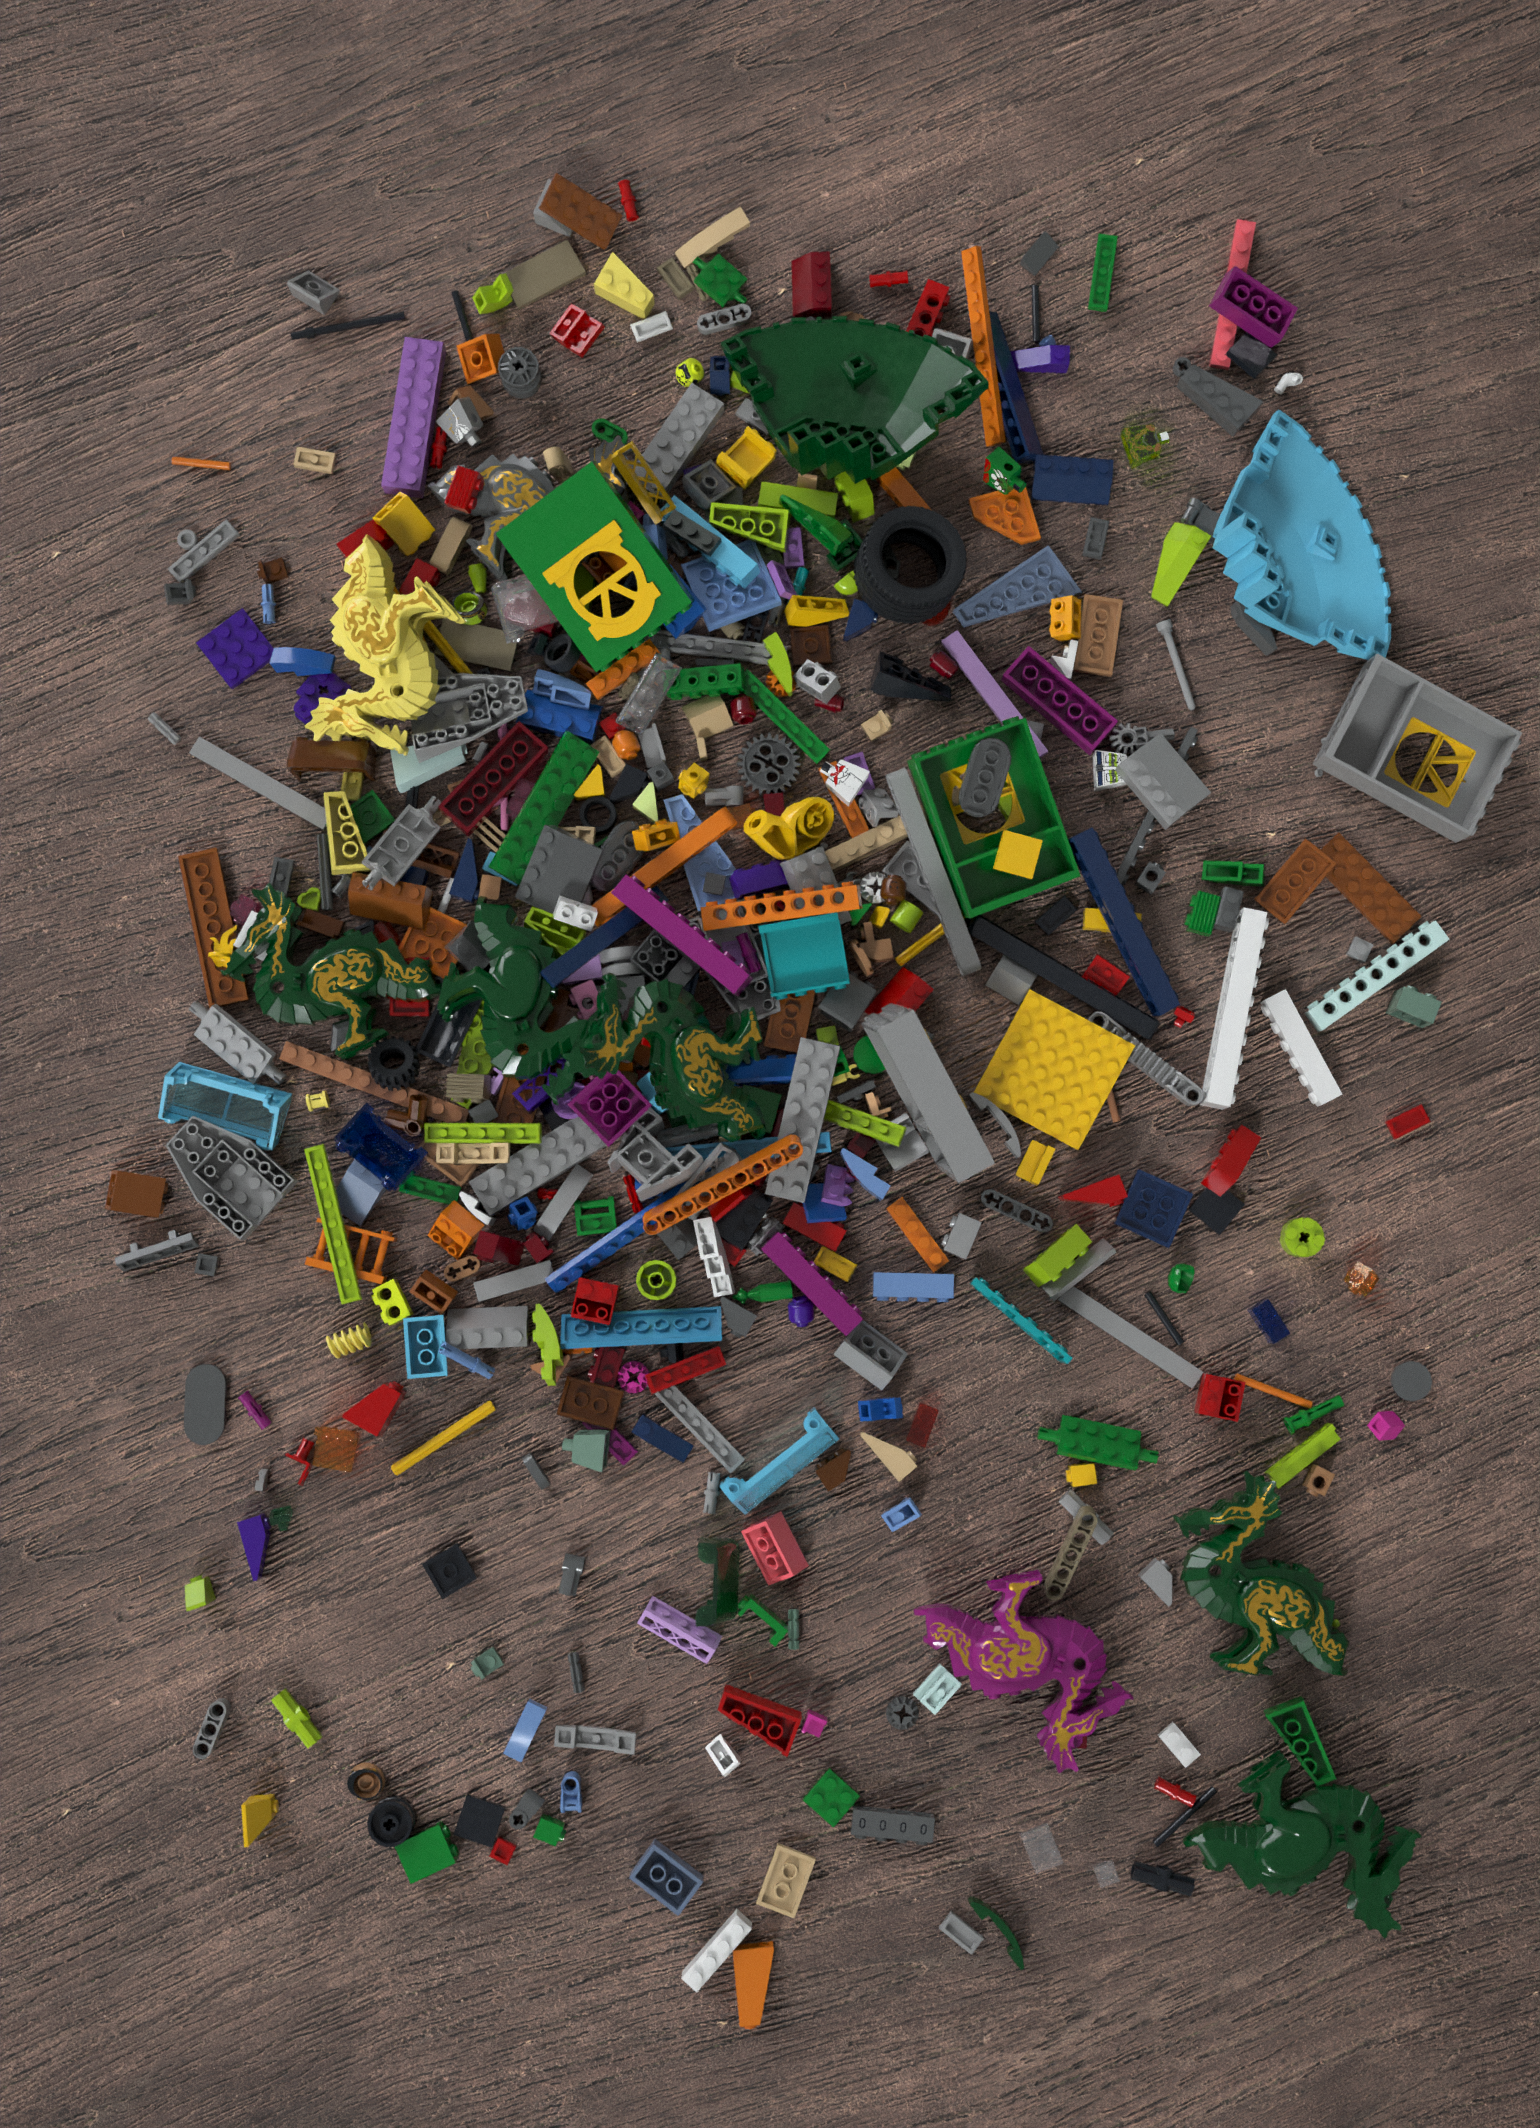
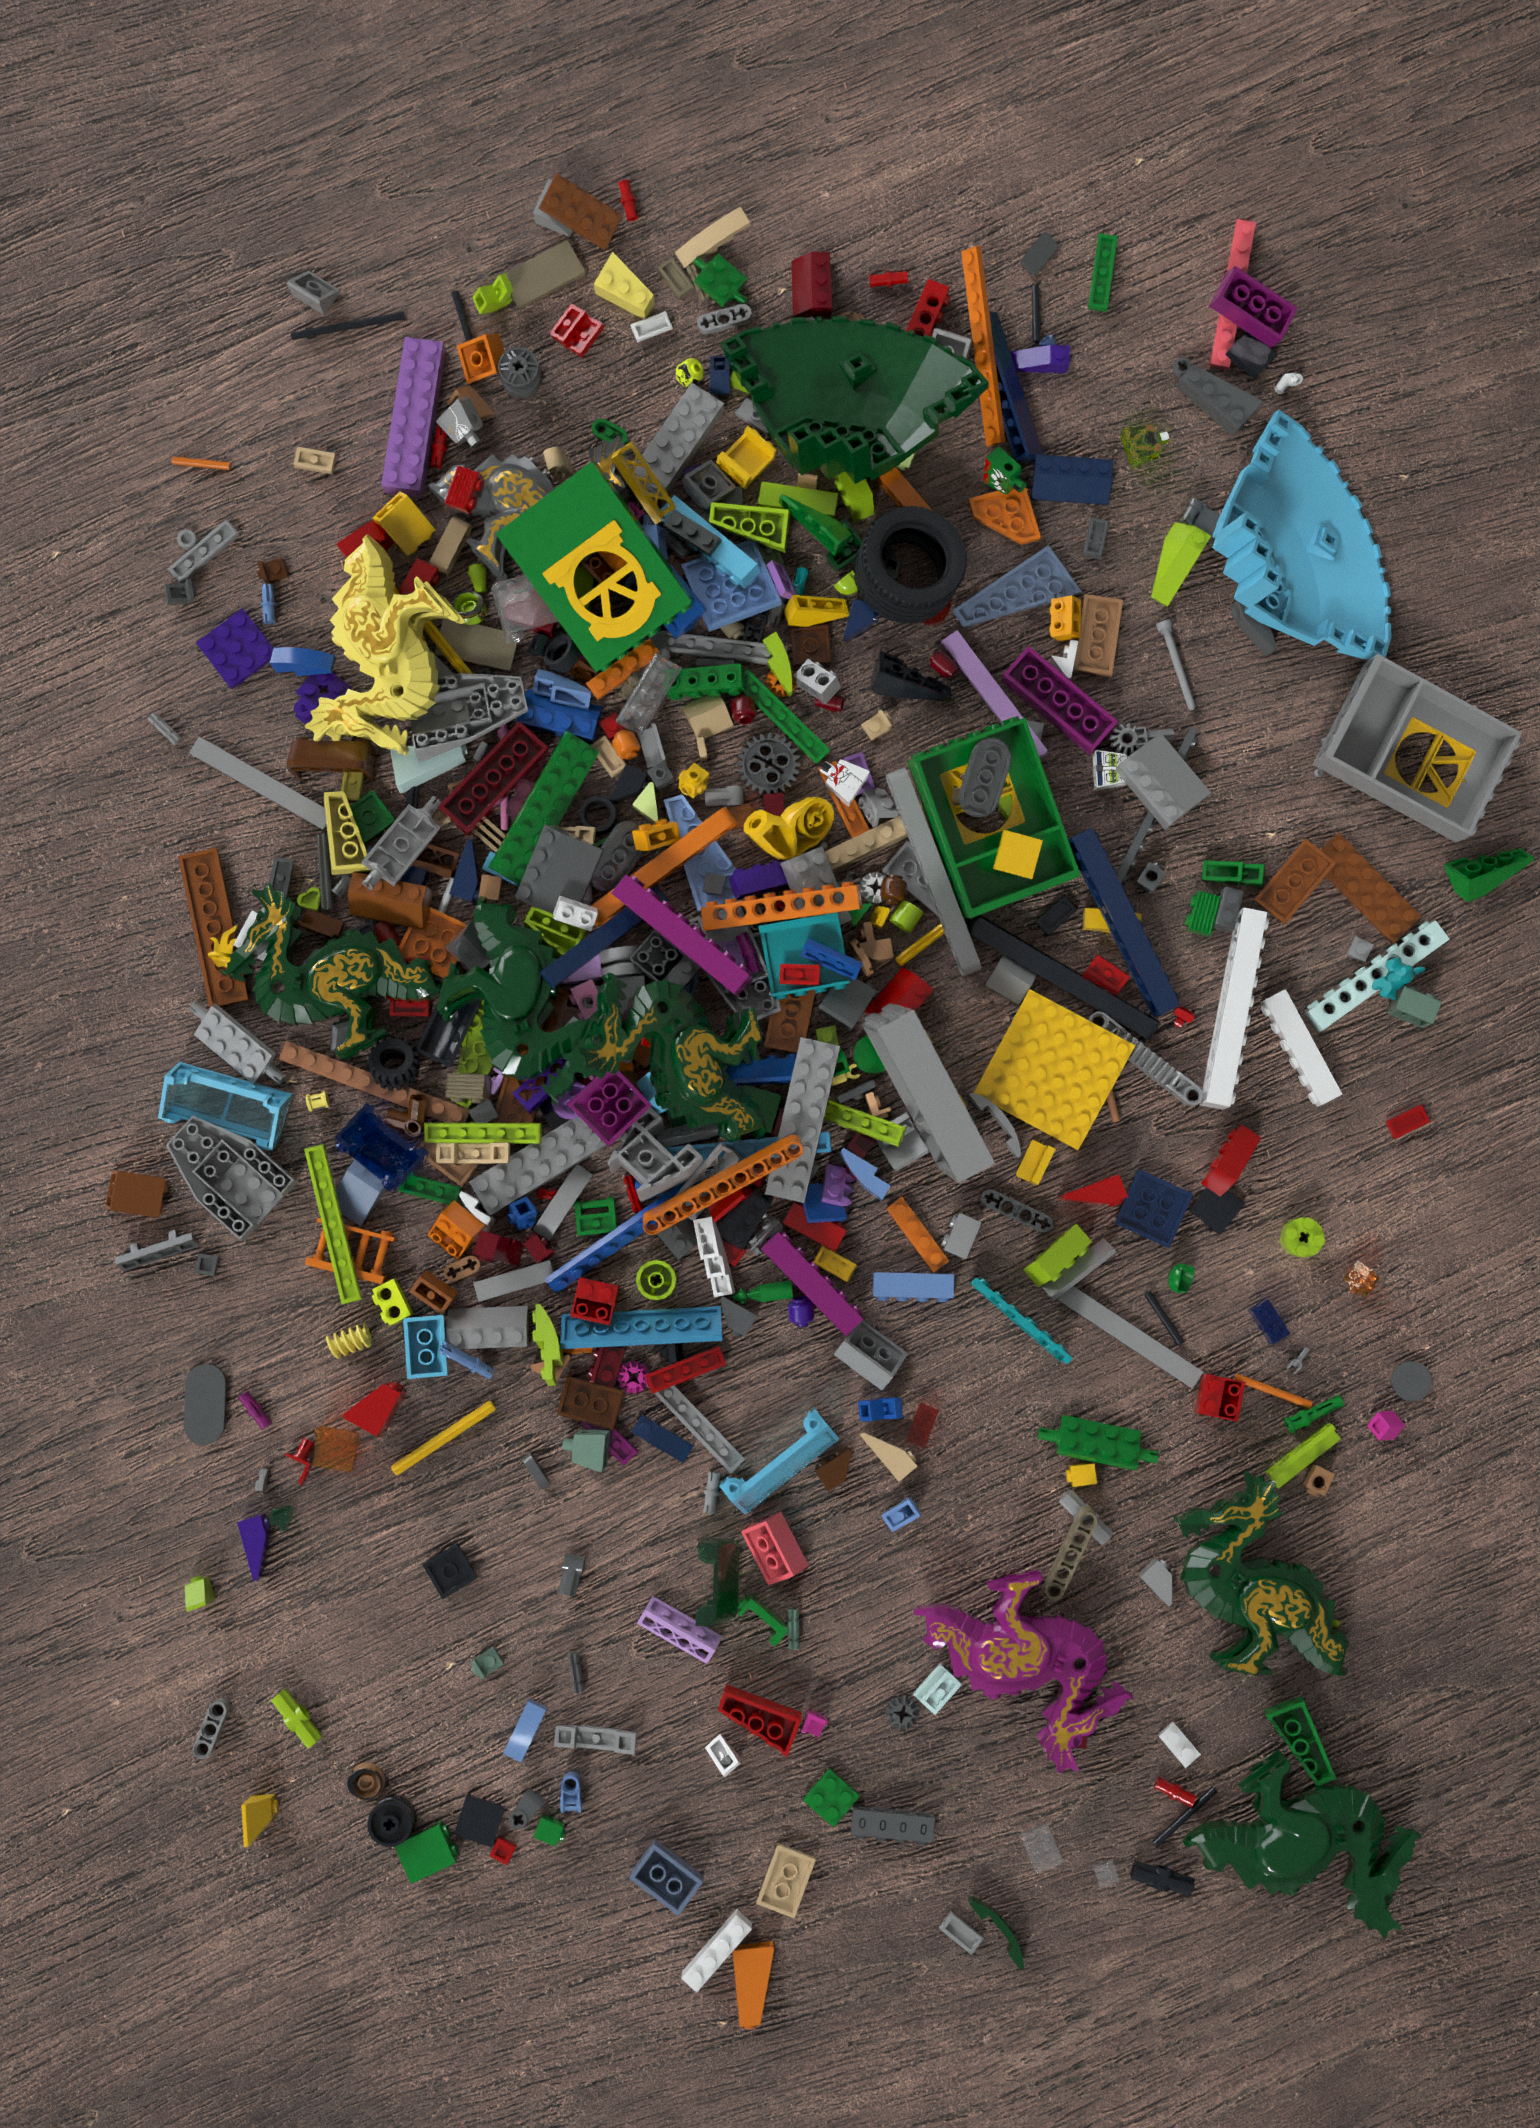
clear pink brick [230,894,262,927] -> none
yellow slope [574,764,606,801] -> none
medium lavender plate [783,527,804,569] -> none
none -> red plate [779,964,821,985]
none -> blue plate [800,938,863,981]
none -> light grey hand [1287,1347,1309,1374]
none -> teal animal [1372,958,1426,1000]
none -> green wedge [1444,848,1534,902]

